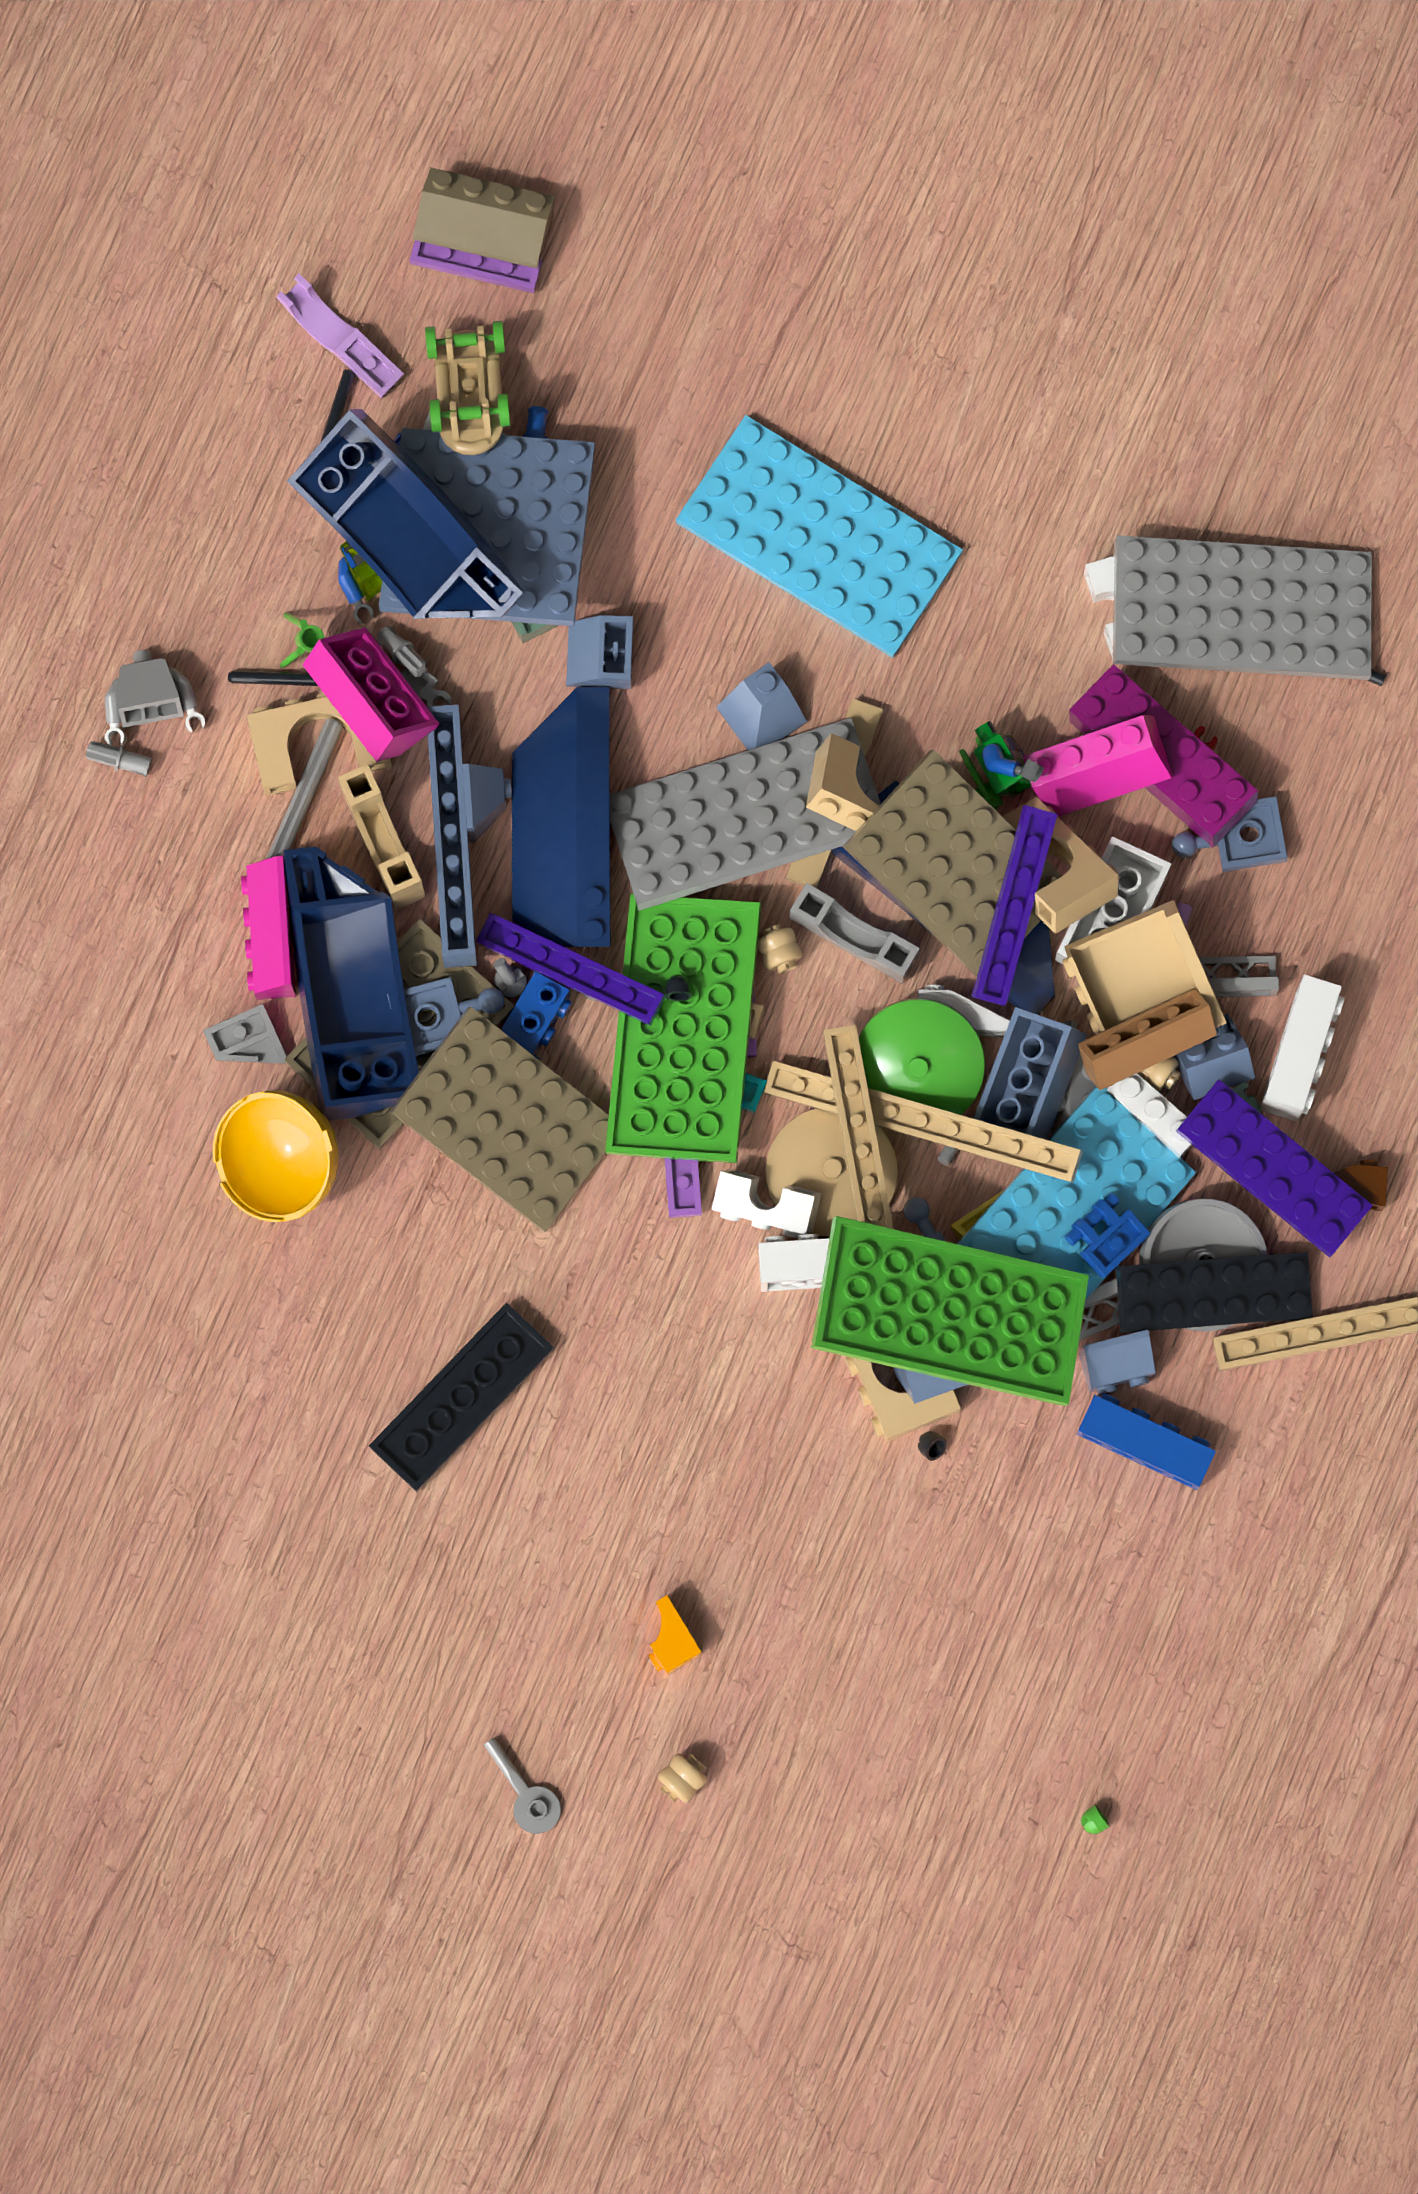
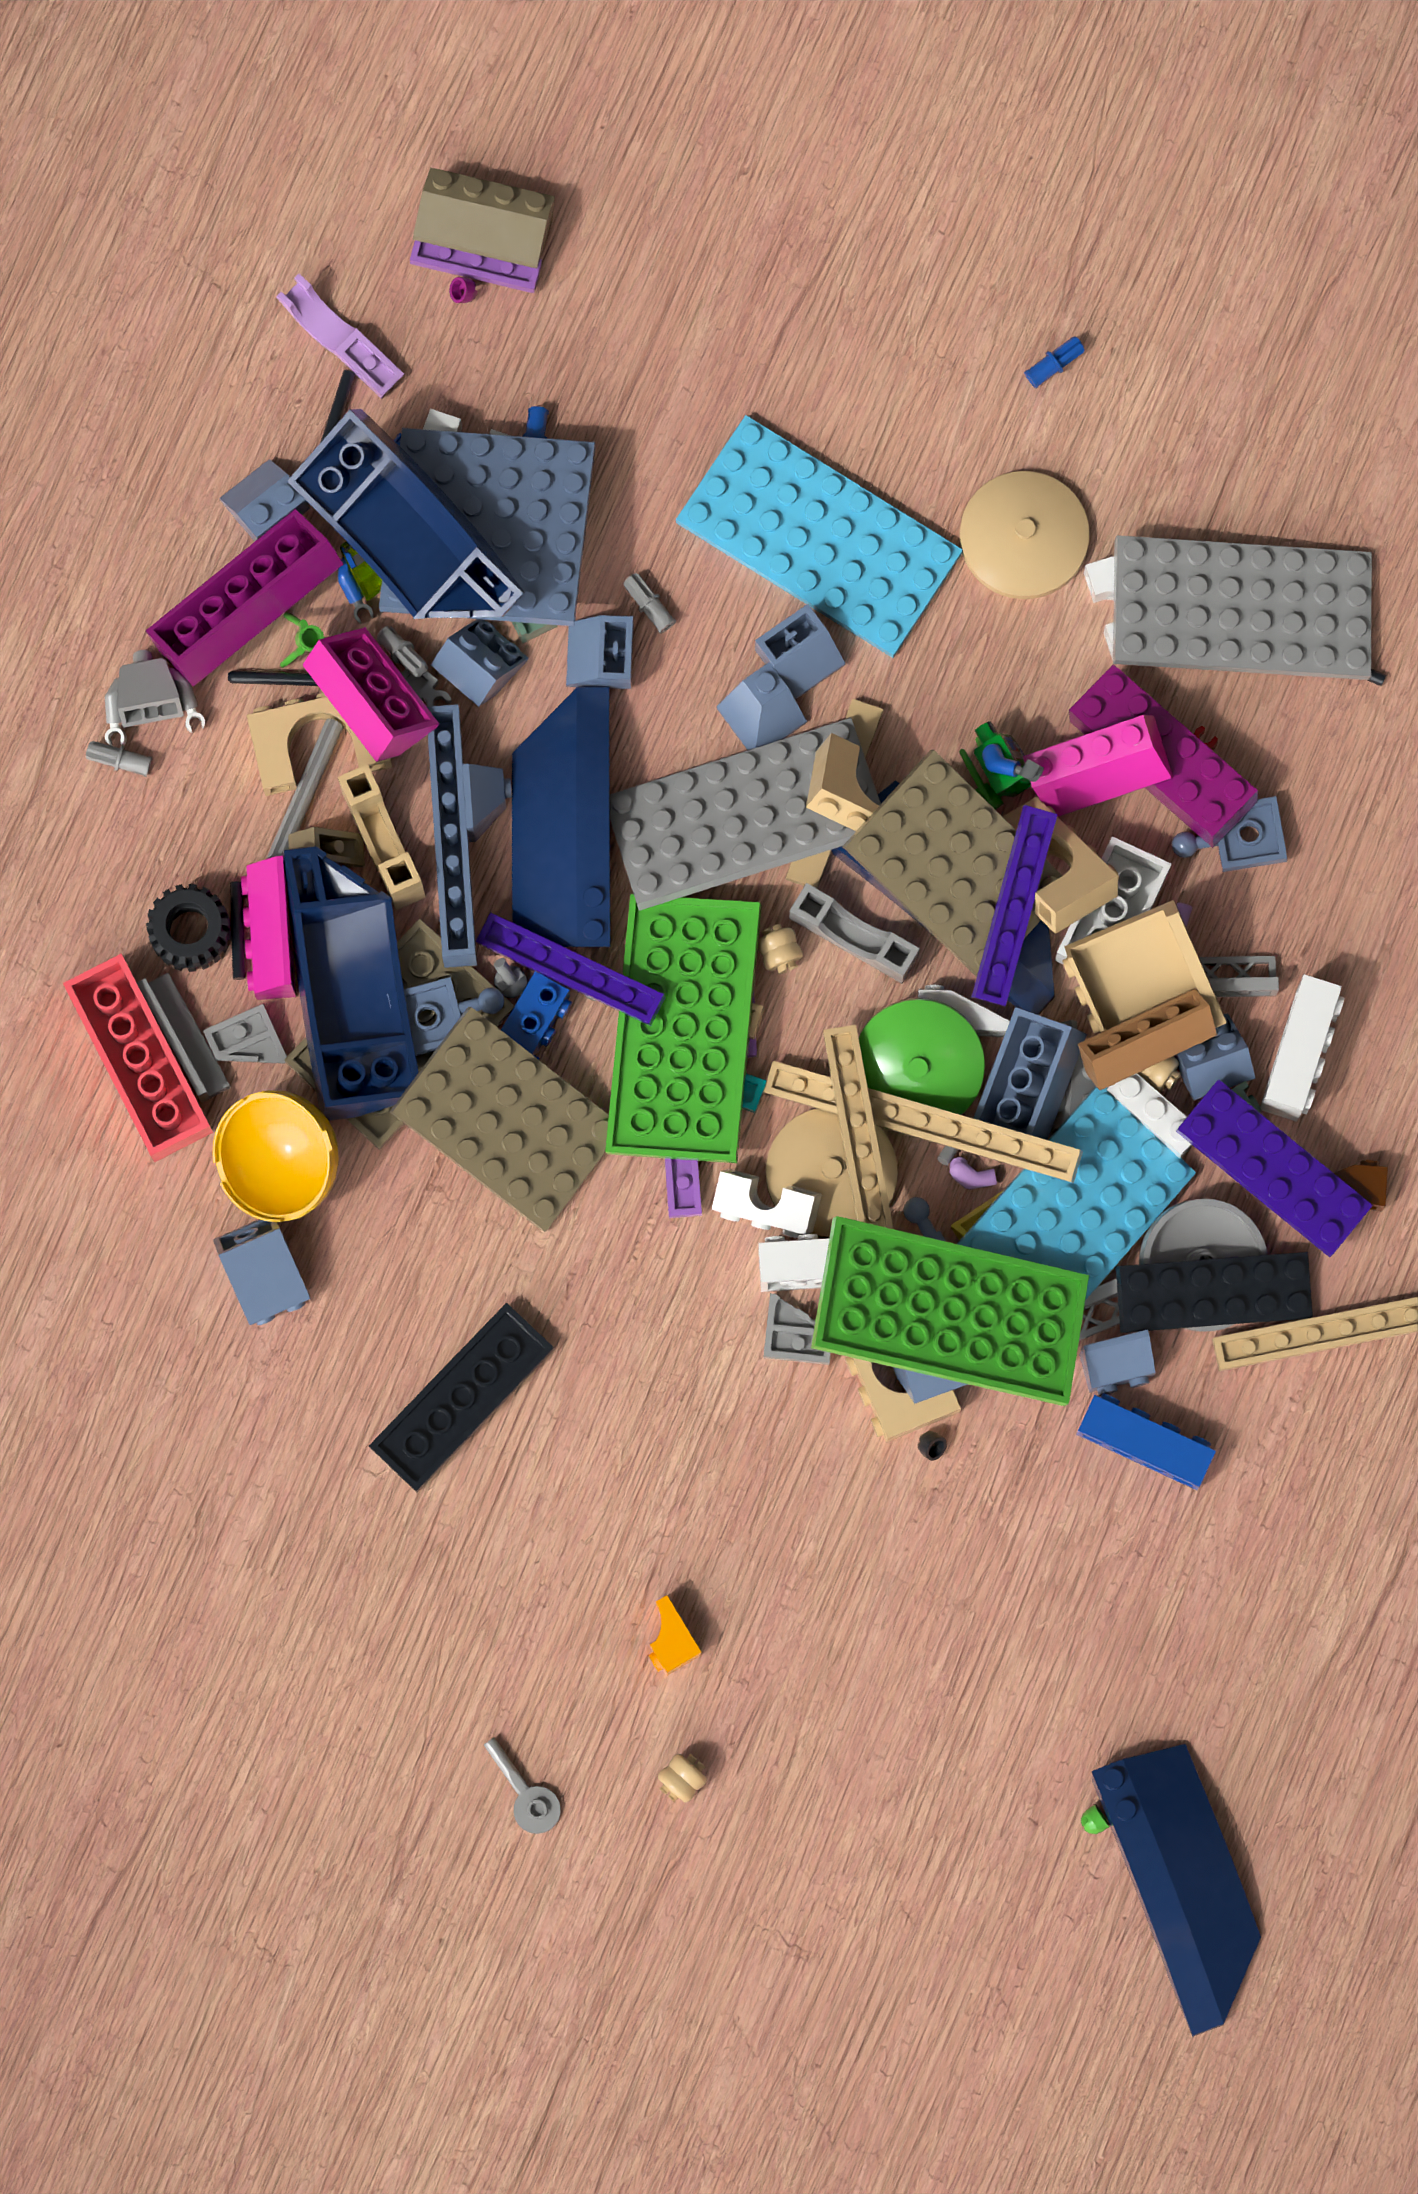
tan piece [425,321,510,455] -> none
black hinge [665,974,692,1001] -> none
blue plate [1064,1193,1151,1279] -> none
none -> coral brick [63,953,213,1163]
none -> light grey fence [137,973,231,1103]
none -> magenta brick [145,509,343,686]
none -> black tyre [146,884,231,972]
none -> sand blue slope [213,1219,311,1325]
none -> sand blue slope [219,459,310,542]
none -> black bar [230,881,246,980]
none -> dark tan slope [288,827,365,868]
none -> sand blue slope [431,619,529,707]
none -> magenta hinge [449,277,477,303]
none -> light grey axle [623,573,676,634]
none -> sand blue slope [755,604,845,700]
none -> light grey wing [764,1293,831,1365]
none -> lavender arm [949,1157,997,1189]
none -> tan dish [960,471,1089,599]
none -> blue axle [1024,336,1085,389]
none -> dark blue slope [1091,1744,1261,2037]

